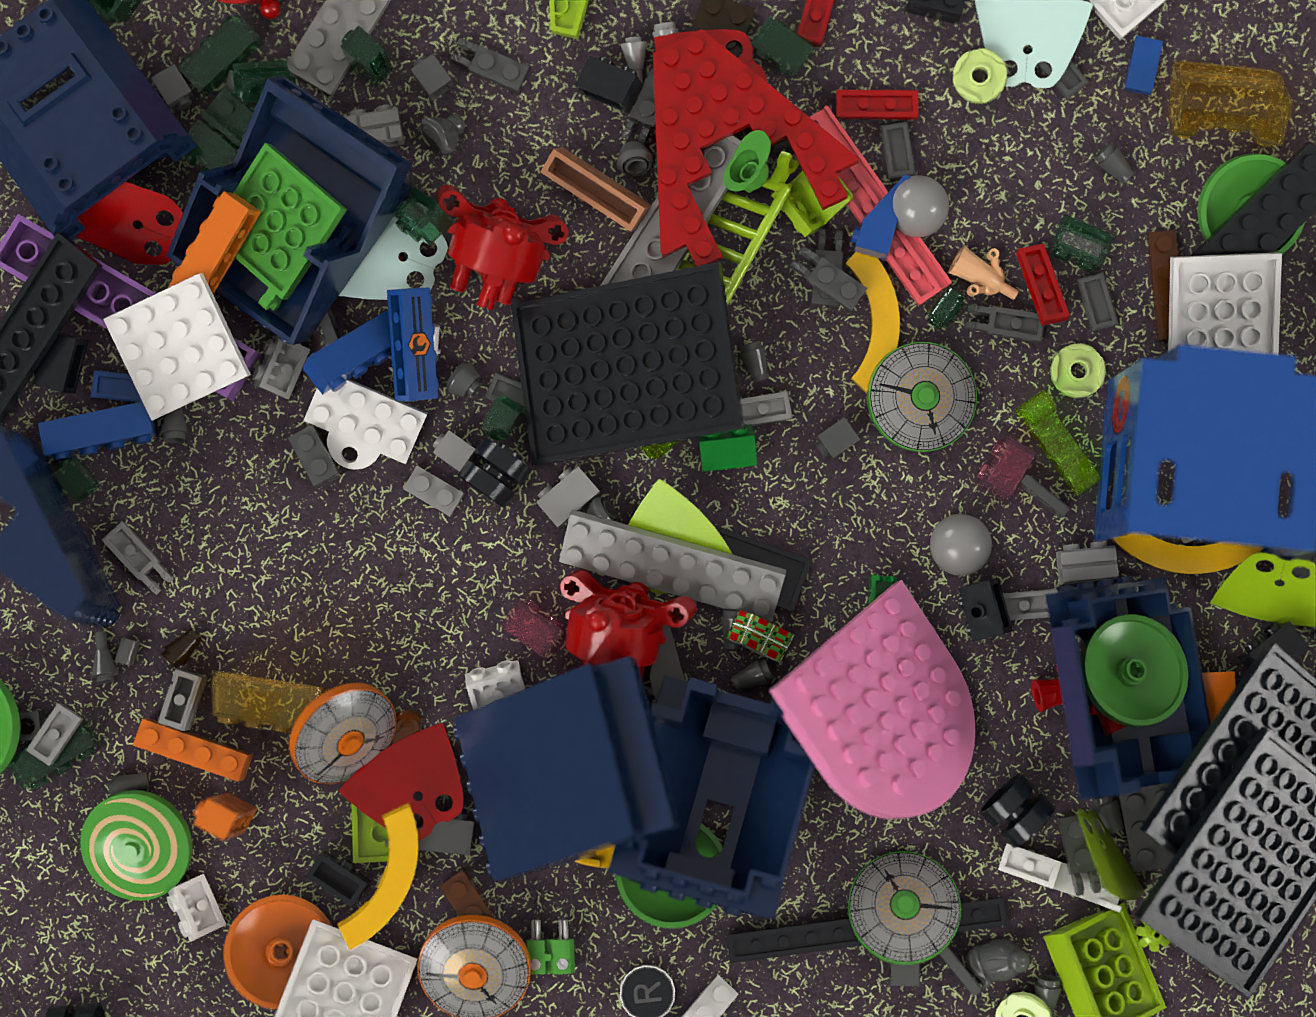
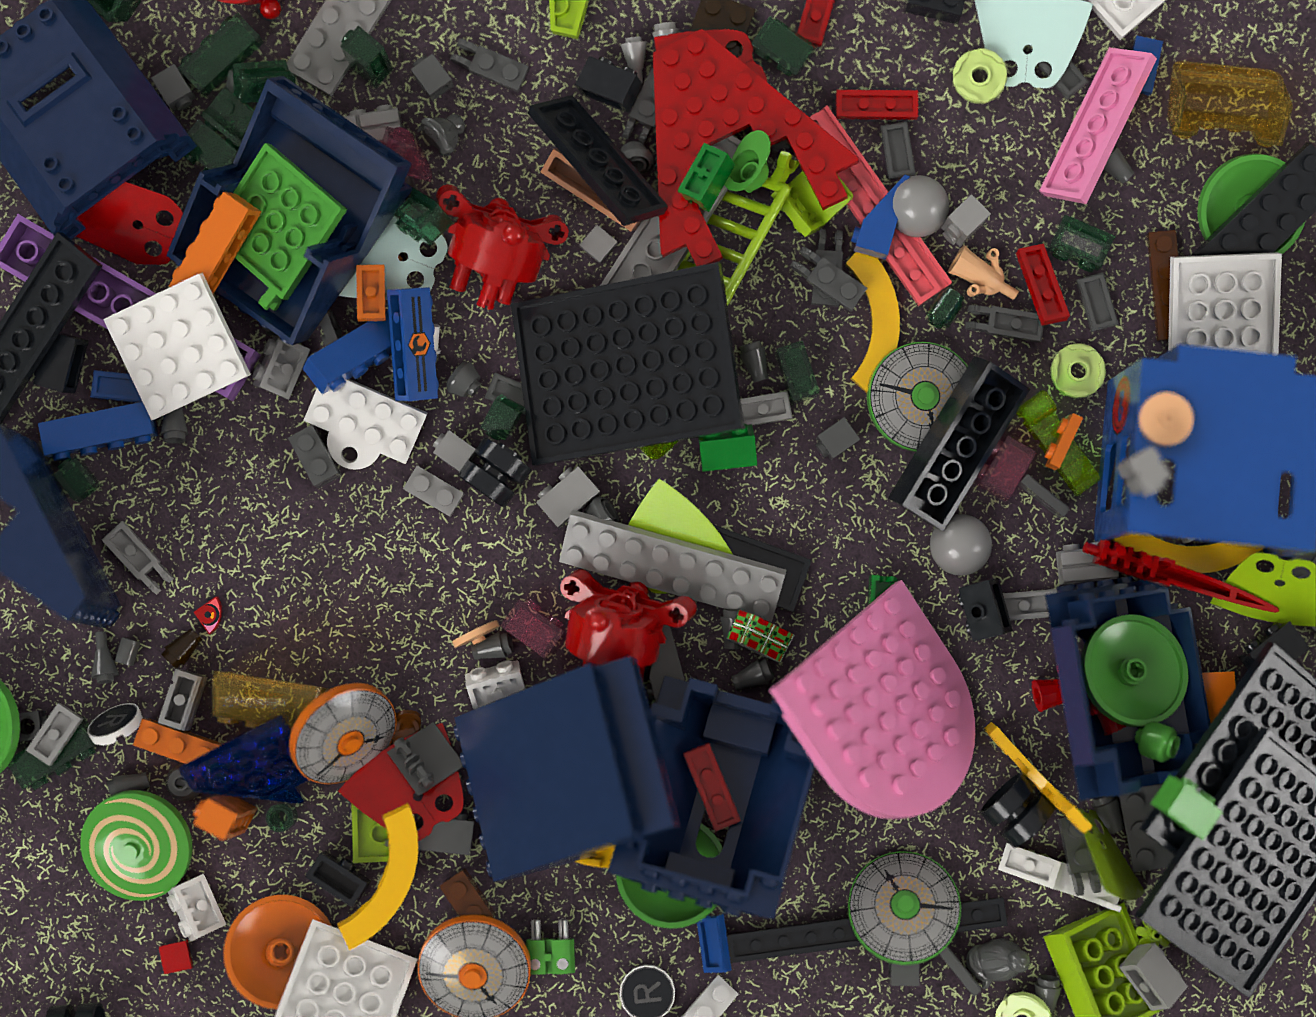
none -> tile [87,703,143,745]
none -> red tile [159,940,193,975]
none -> dark grey cone [166,763,204,801]
none -> clear blue wing [179,715,309,804]
none -> red tile [194,596,222,635]
none -> clear green brick [266,802,298,832]
none -> orange plate [356,264,386,322]
none -> clear pink slope [381,126,433,182]
none -> dark grey hinge [387,722,463,797]
none -> light nougat piece [452,620,500,648]
none -> dark grey cone [471,631,514,660]
none -> black plate [528,95,668,226]
none -> light grey tile [579,225,618,264]
none -> green hinge [677,143,735,212]
none -> red tile [683,742,741,832]
none -> blue tile [697,914,732,973]
none -> clear green brick [775,341,820,405]
none -> black brick [888,356,1030,531]
none -> light grey brick [941,194,991,247]
none -> yellow tile [984,722,1092,833]
none -> bright pink plate [1039,48,1157,204]
none -> orange plate [1044,413,1083,470]
none -> red piece [1082,540,1279,613]
none -> light grey brick [1116,446,1171,497]
none -> light grey brick [1119,943,1188,1011]
none -> bright green head [1135,721,1180,762]
none -> light nougat piece [1139,392,1193,446]
none -> bright green brick [1150,775,1223,840]

